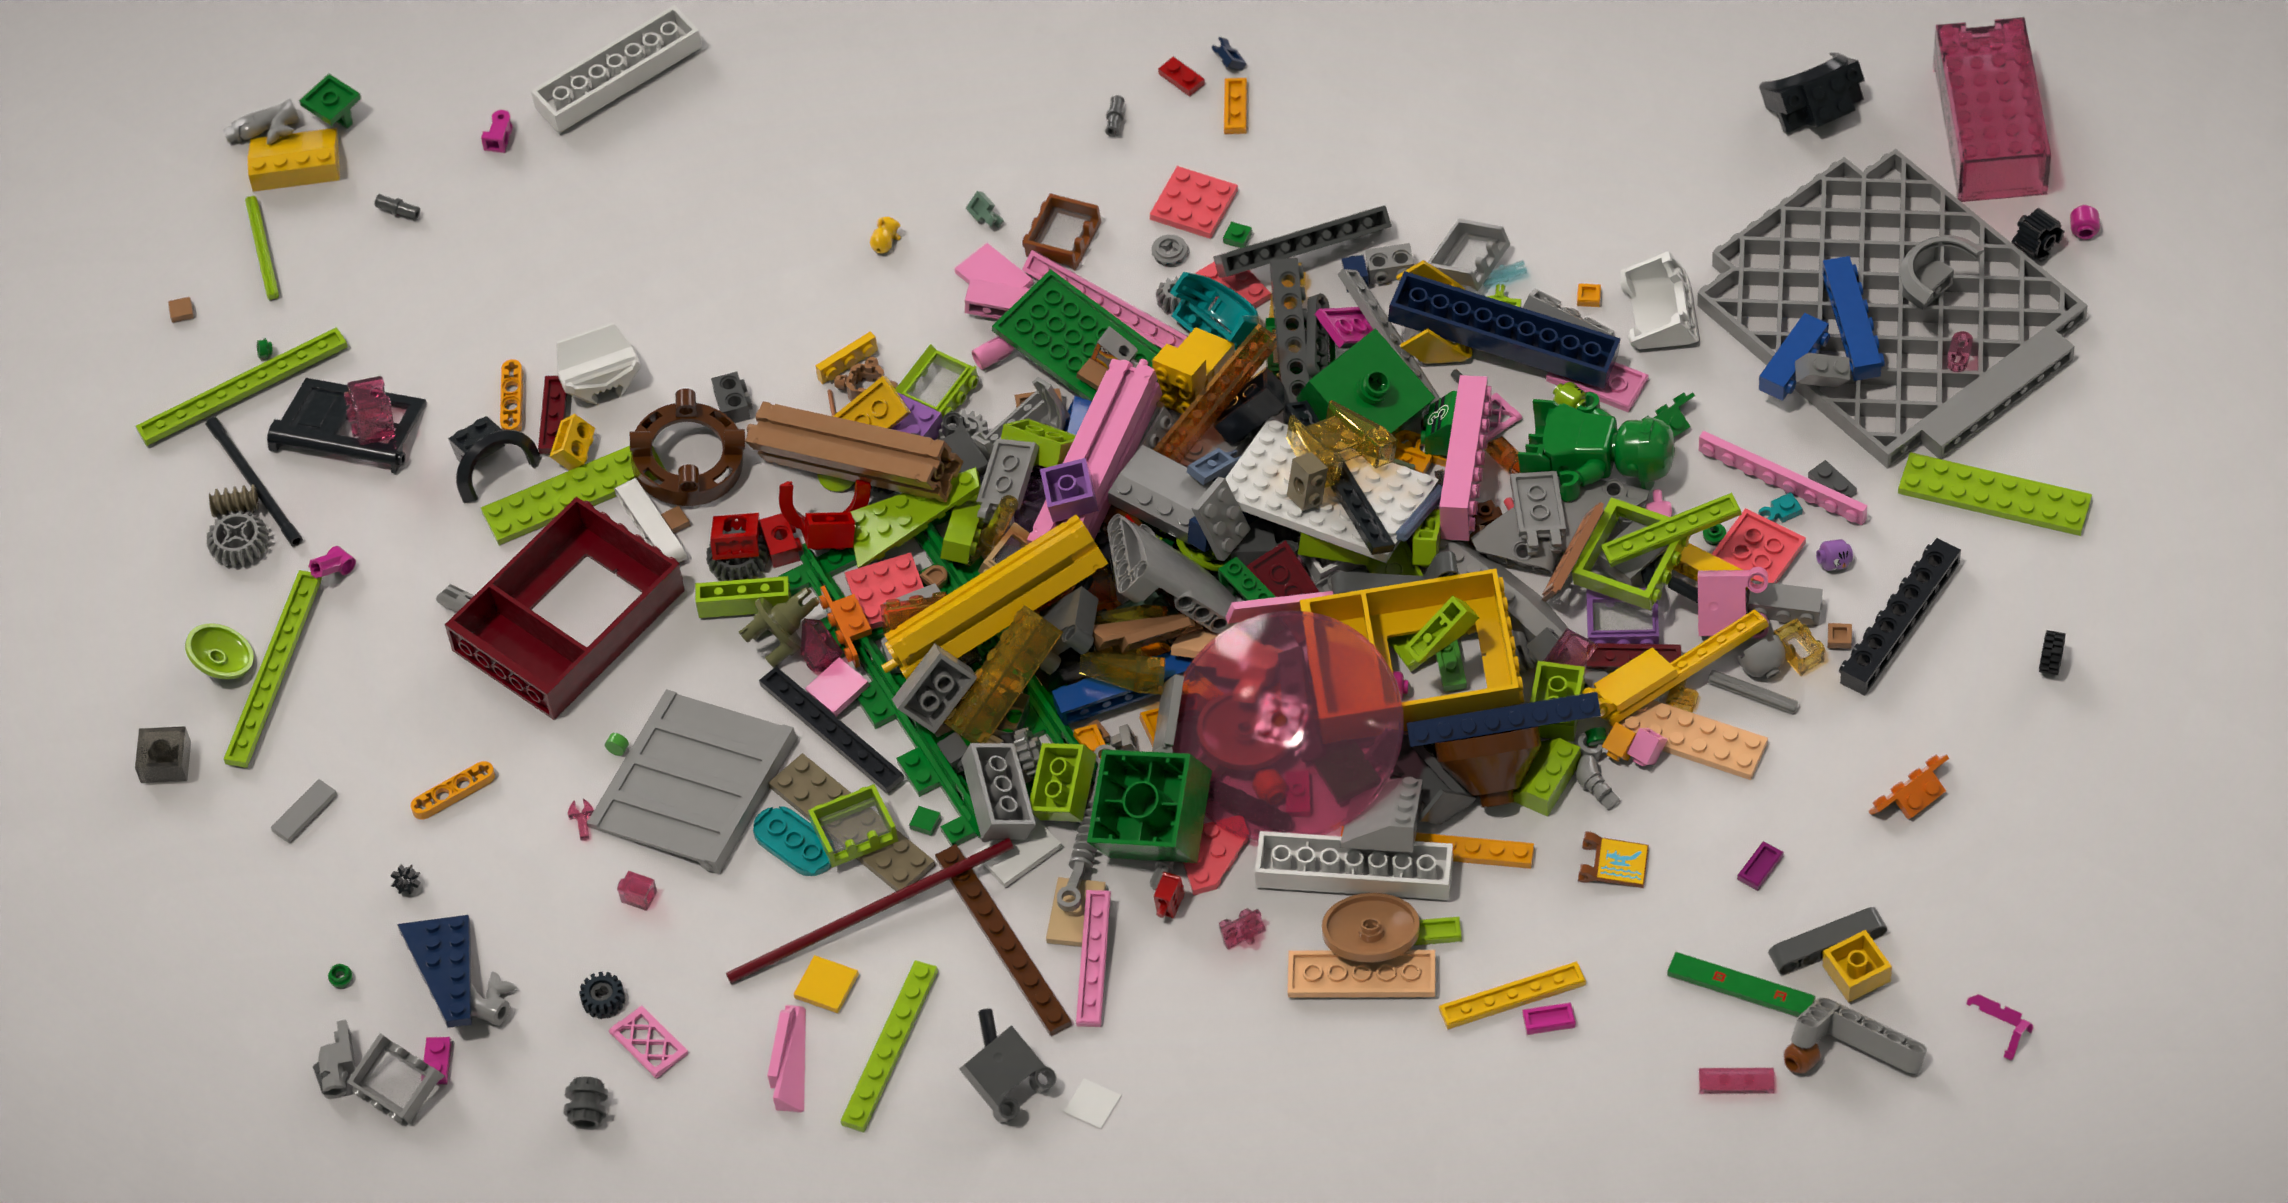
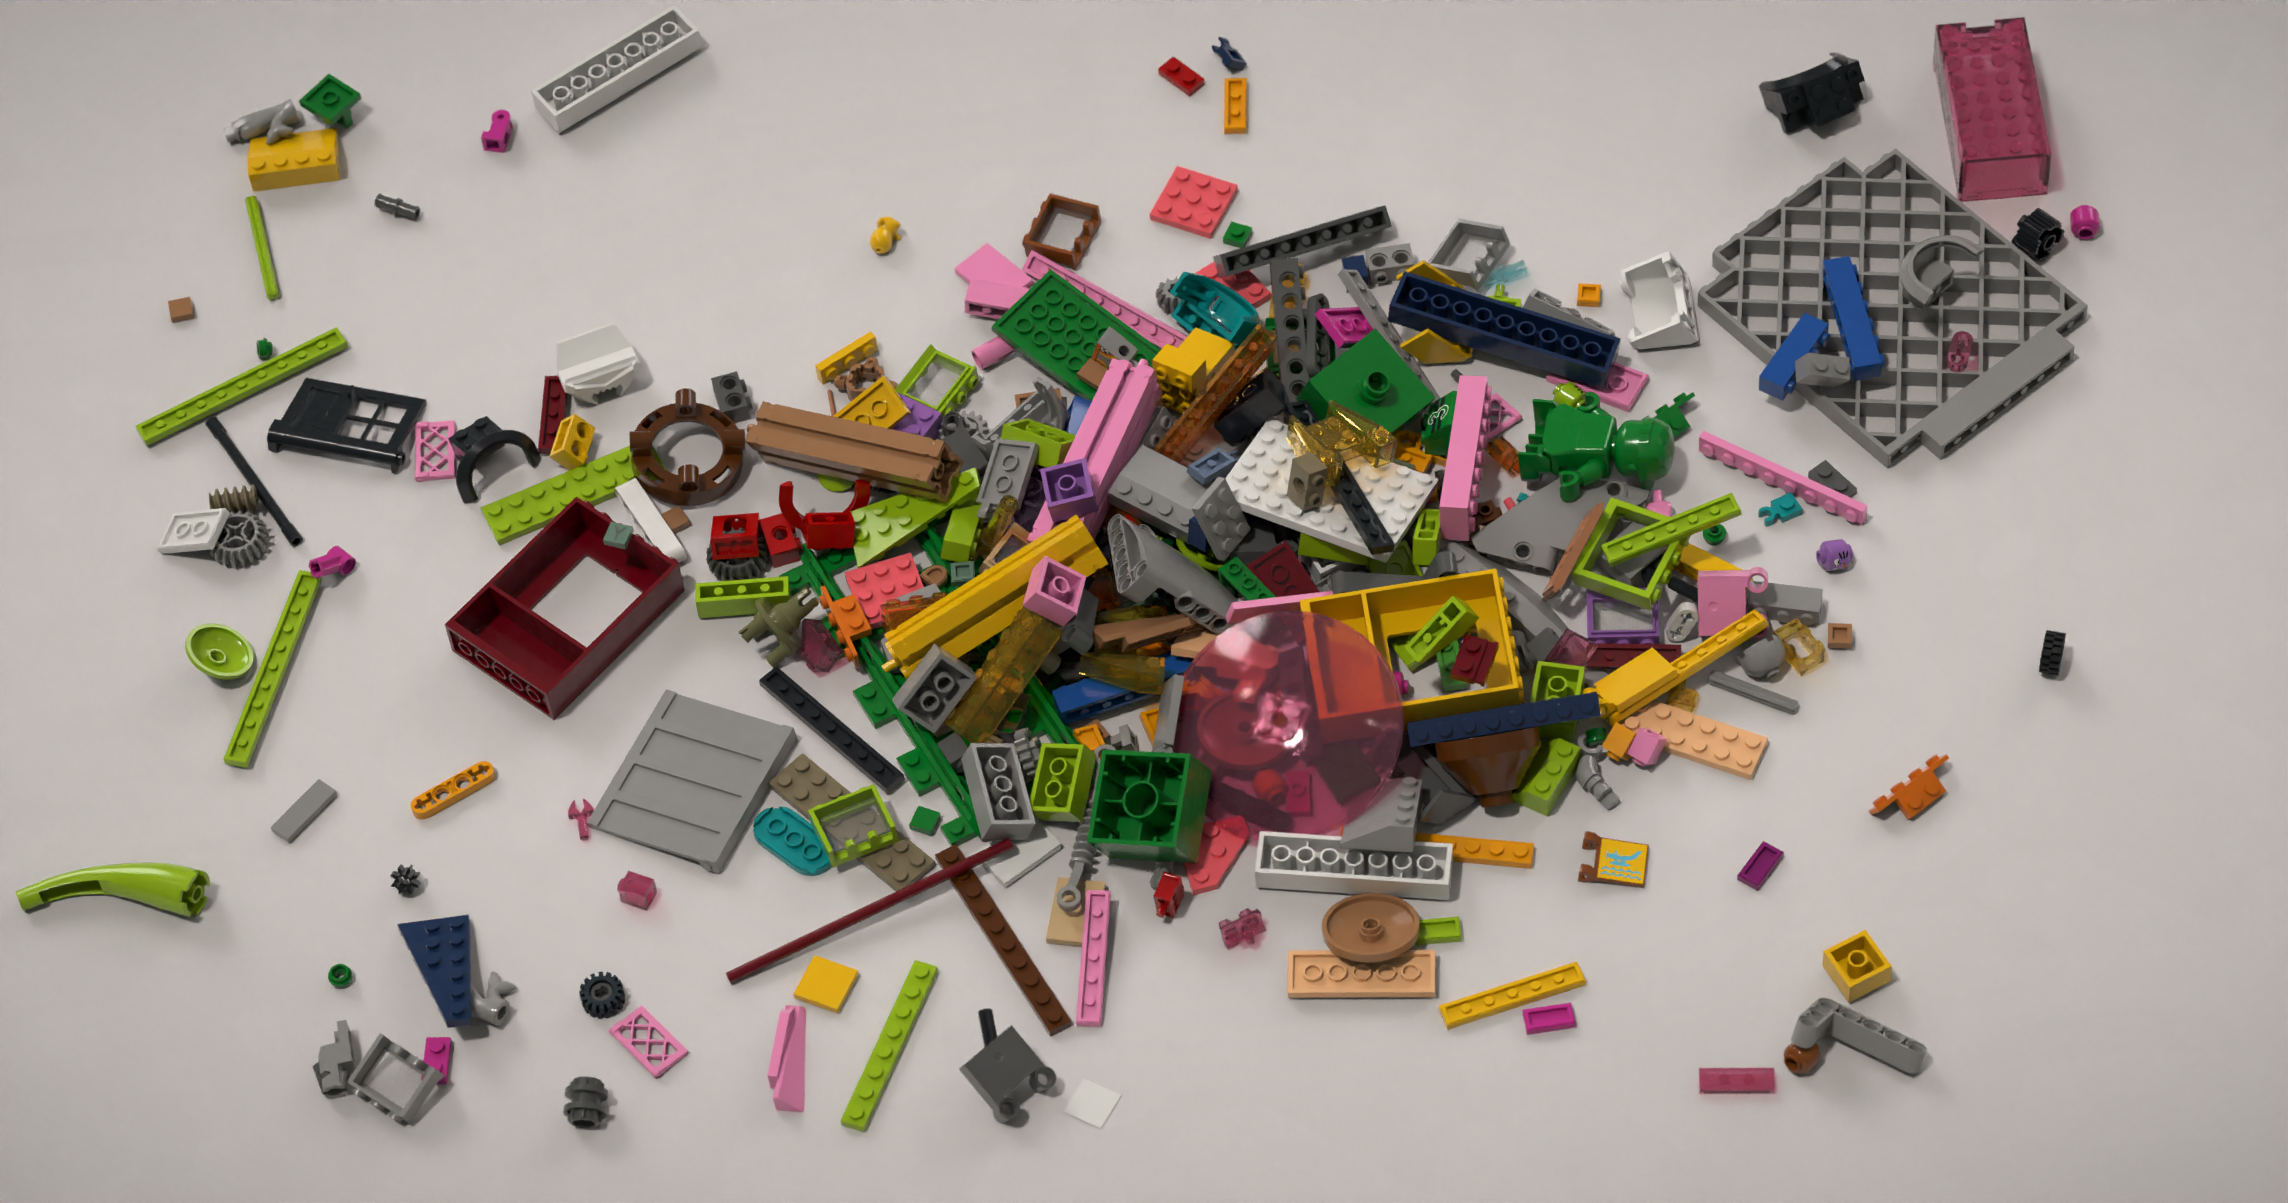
clear smoke brick [135,726,191,783] -> none
clear pink piece [344,376,395,445] -> none
light grey arm [436,584,474,612] -> none
light orange beam [500,359,523,431] -> none
bright green piece [605,733,629,756] -> none
bright pink tile [805,657,870,717] -> none
sand green plate [966,191,1004,228] -> none
dark grey pin [1105,95,1125,137] -> none
light grey gear [1151,235,1187,265] -> none
sand blue axle [1396,484,1443,542] -> none
light grey tile [1510,471,1566,555] -> none
green tile [1667,951,1816,1017] -> none
coral plate [1712,508,1806,584] -> none
dark grey beam [1768,907,1887,975] -> none
black brick [1839,538,1961,696] -> none
lime plate [1898,452,2092,536] -> none
dark pink piece [1966,994,2033,1060] -> none
none -> lime brick [16,862,210,917]
none -> white tile [157,508,230,554]
none -> bright pink window [415,420,455,482]
none -> sand green tile [603,522,634,549]
none -> sand green tile [951,561,975,587]
none -> bright pink brick [1023,556,1086,627]
none -> dark red plate [1450,634,1499,687]
none -> white beam [1666,602,1698,642]

